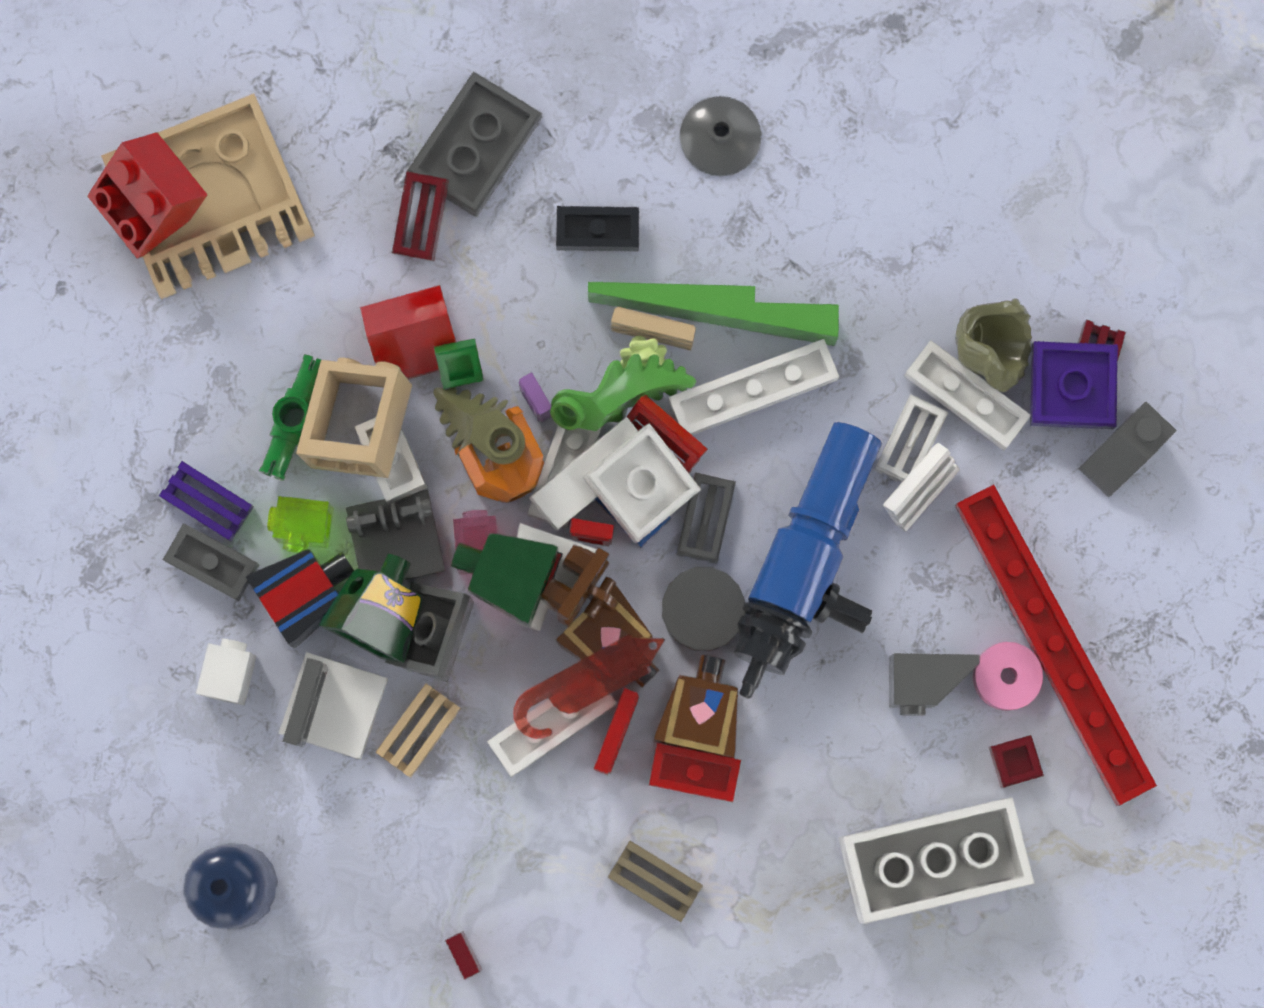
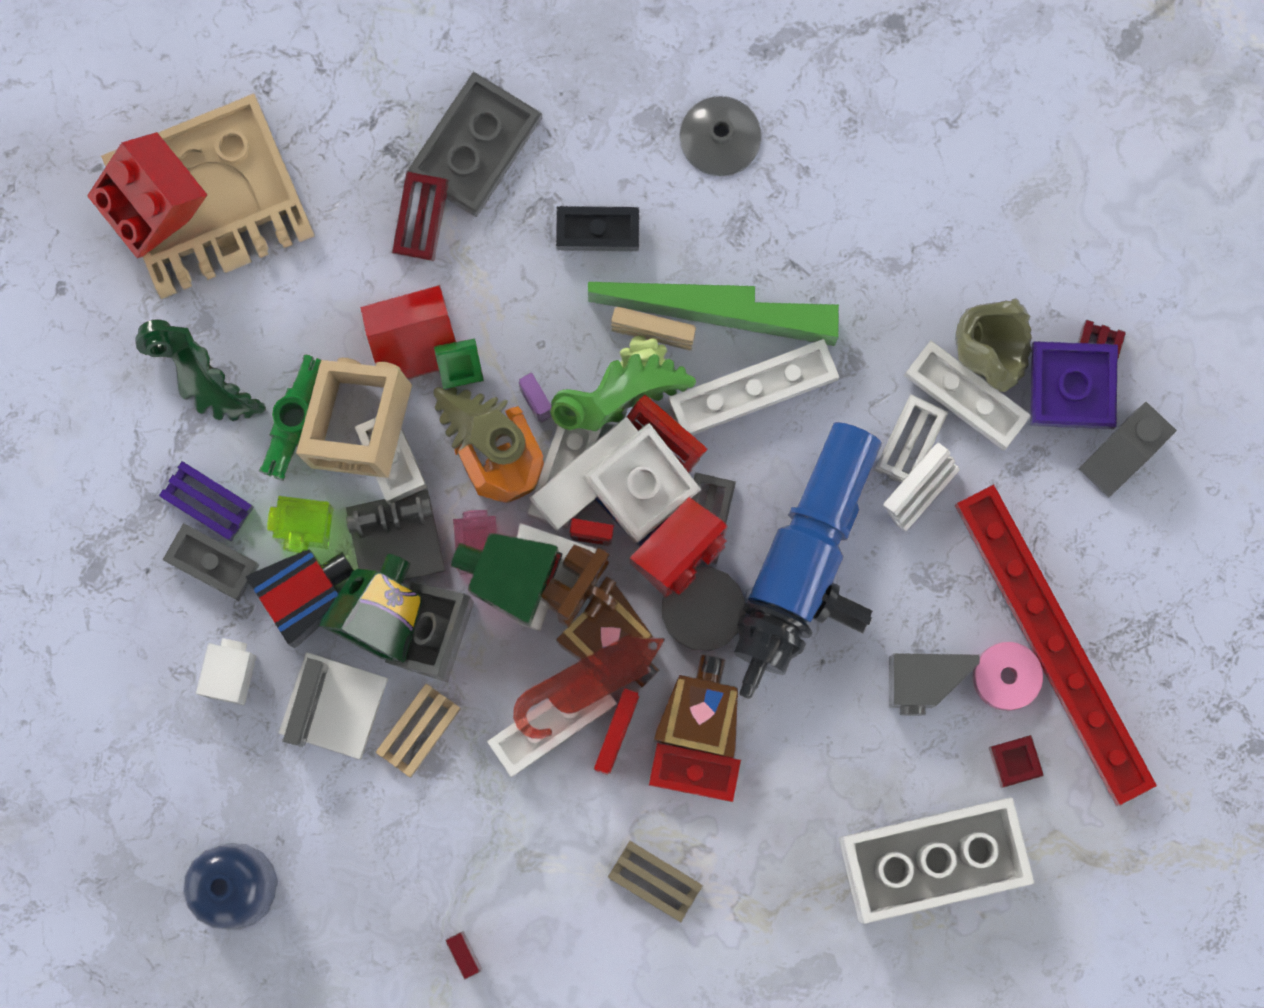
none -> dark green plant [135,319,266,421]
none -> red slope [630,497,728,598]

